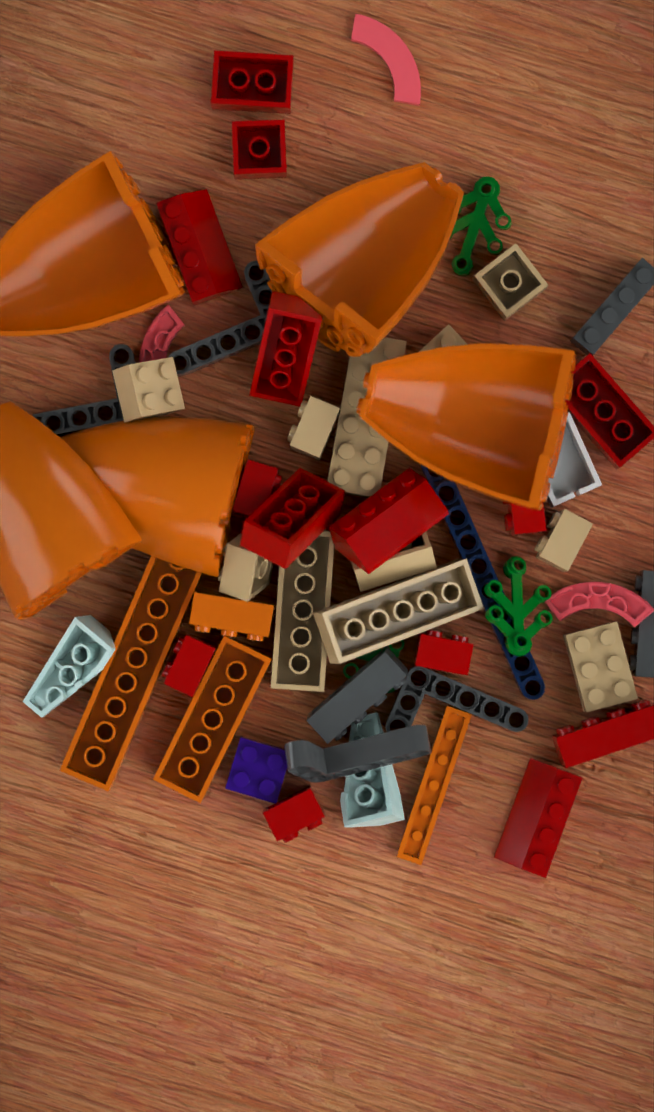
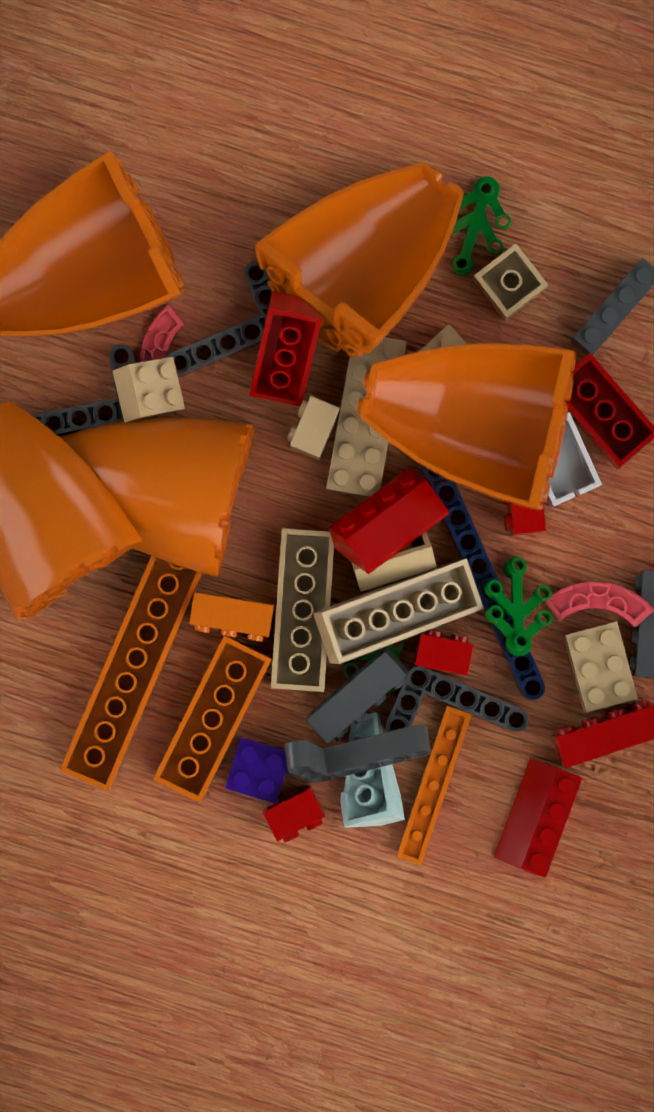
light aqua wedge [23,615,116,718] -> none
red slope [156,189,243,306] -> none
red brick [162,635,217,697] -> none
red brick [211,50,294,114] -> none
tan brick [218,533,274,602] -> none
red brick [232,119,287,180] -> none
red brick [232,459,282,517] -> none
red brick [240,468,345,569] -> none
coral tile [351,14,421,106] -> none
tan brick [534,509,593,572] -> none

